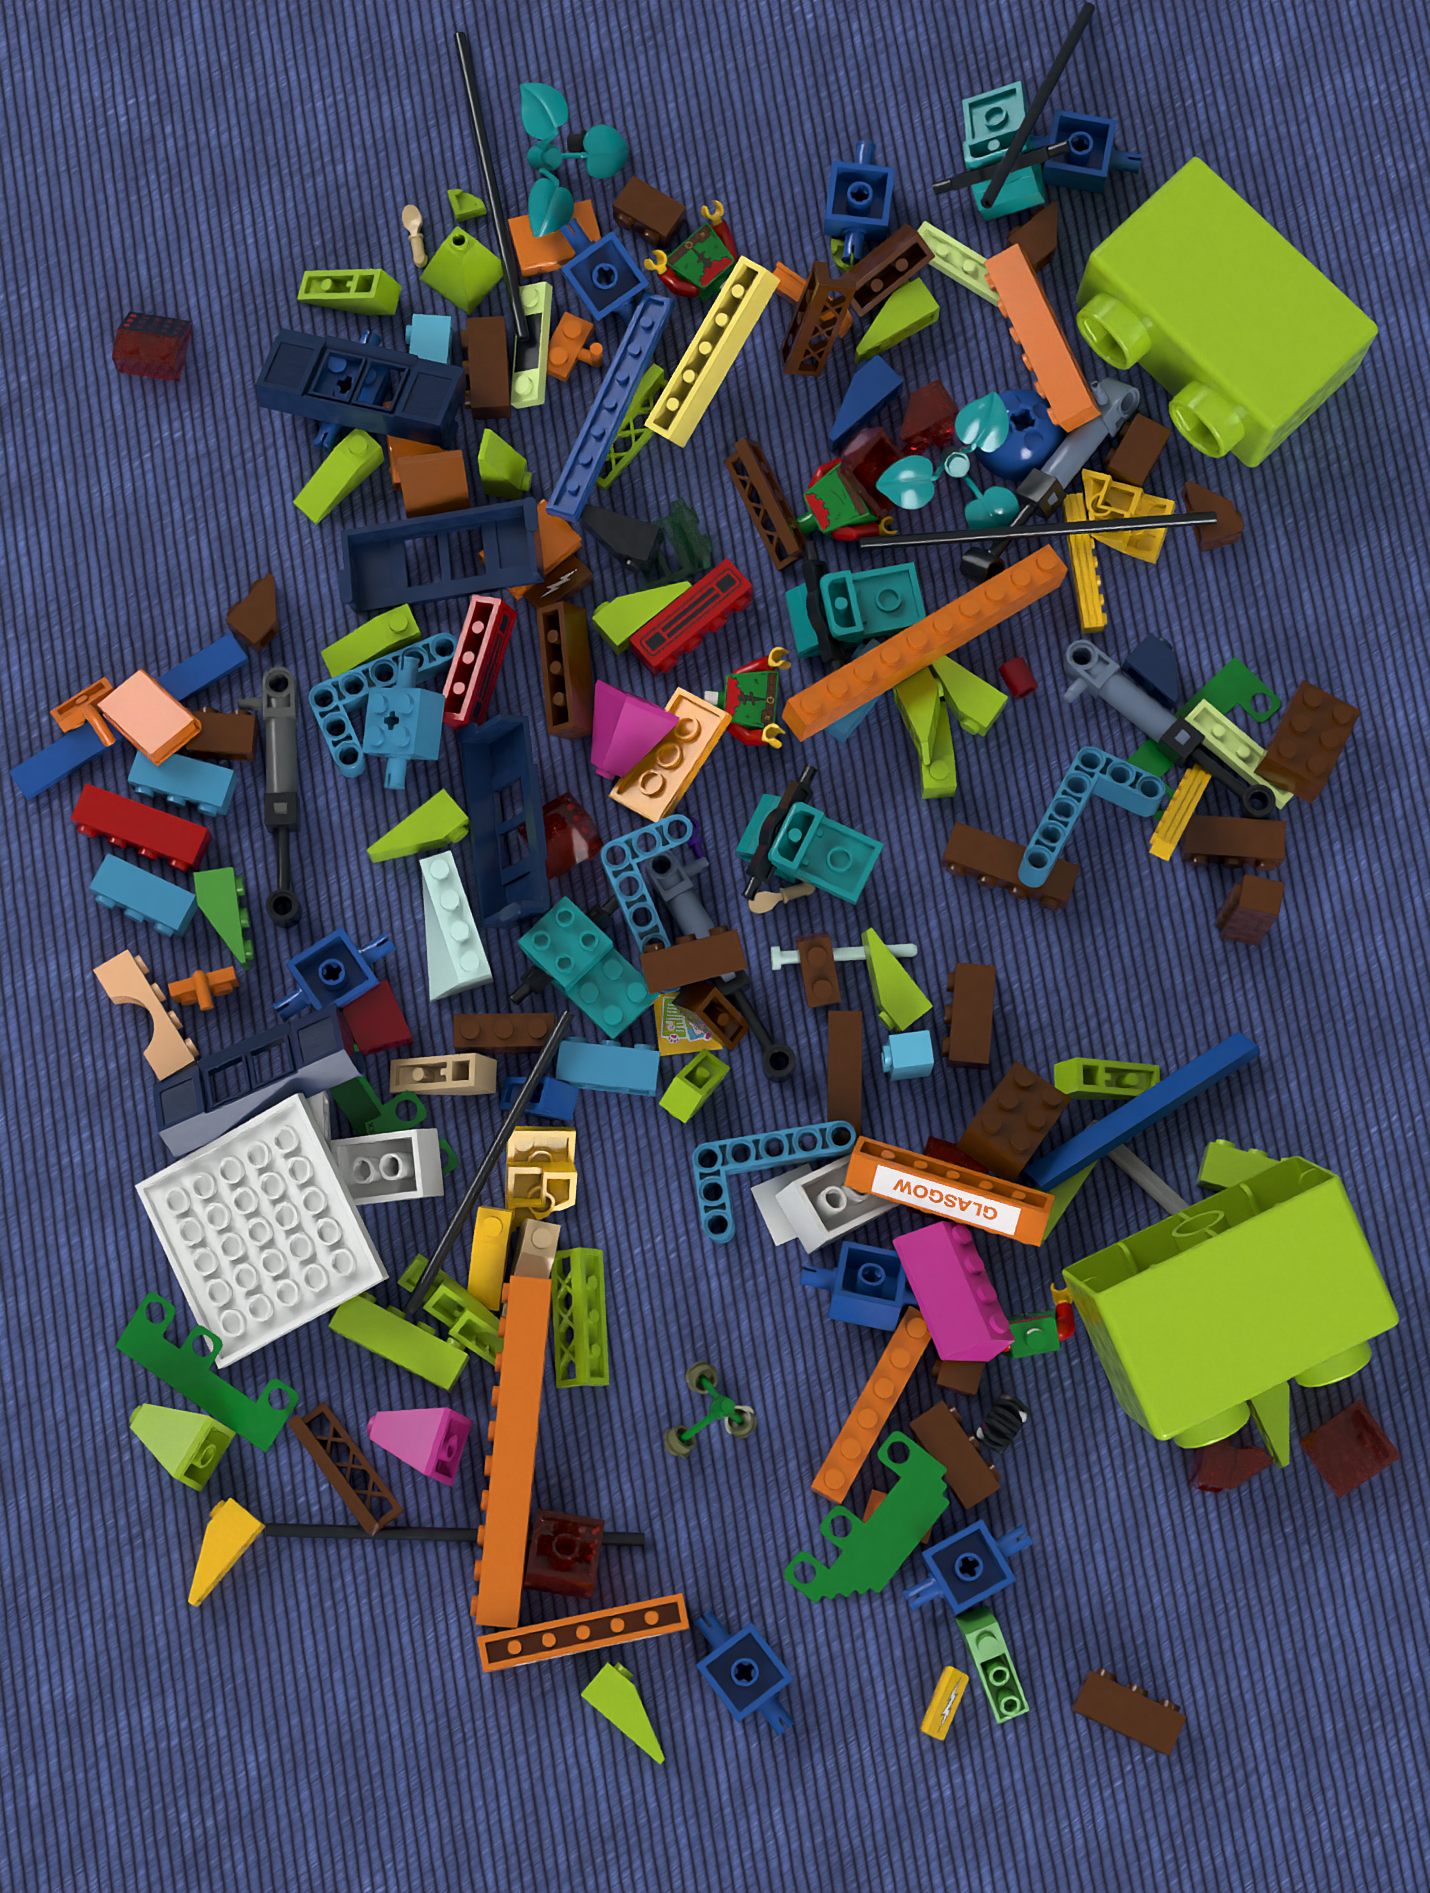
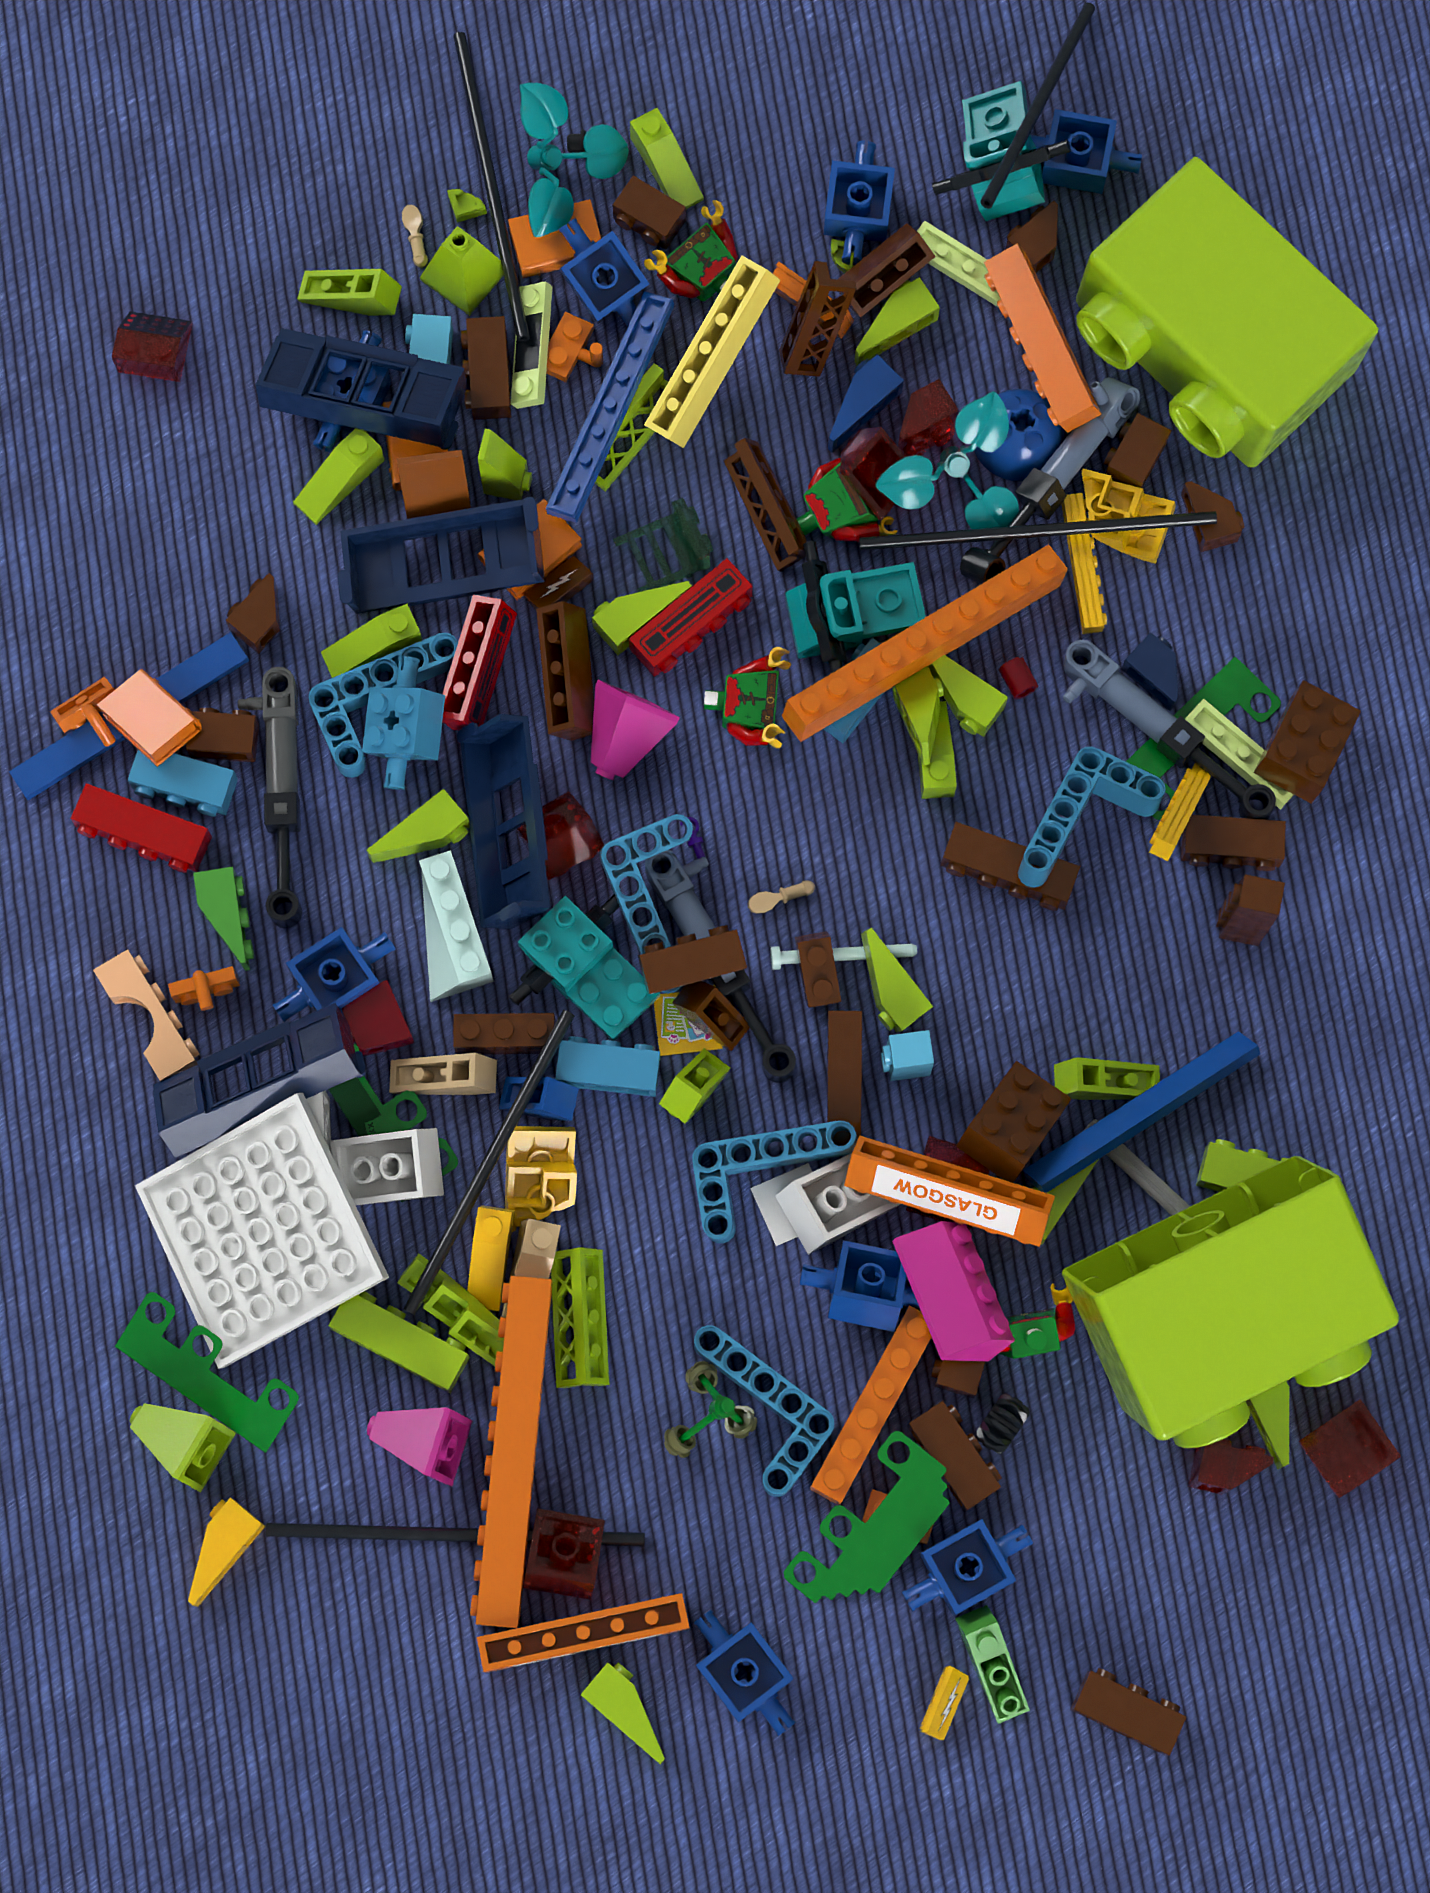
dark azure brick [89,853,199,937] -> none
reddish brown fence [287,1402,404,1536] -> none
black slope [578,504,664,573] -> none
light orange tile [609,687,733,823] -> none
teal piece [735,764,884,905] -> none
reddish brown brick [941,962,996,1070] -> none
none -> lime slope [630,108,704,209]
none -> dark azure beam [694,1325,834,1497]

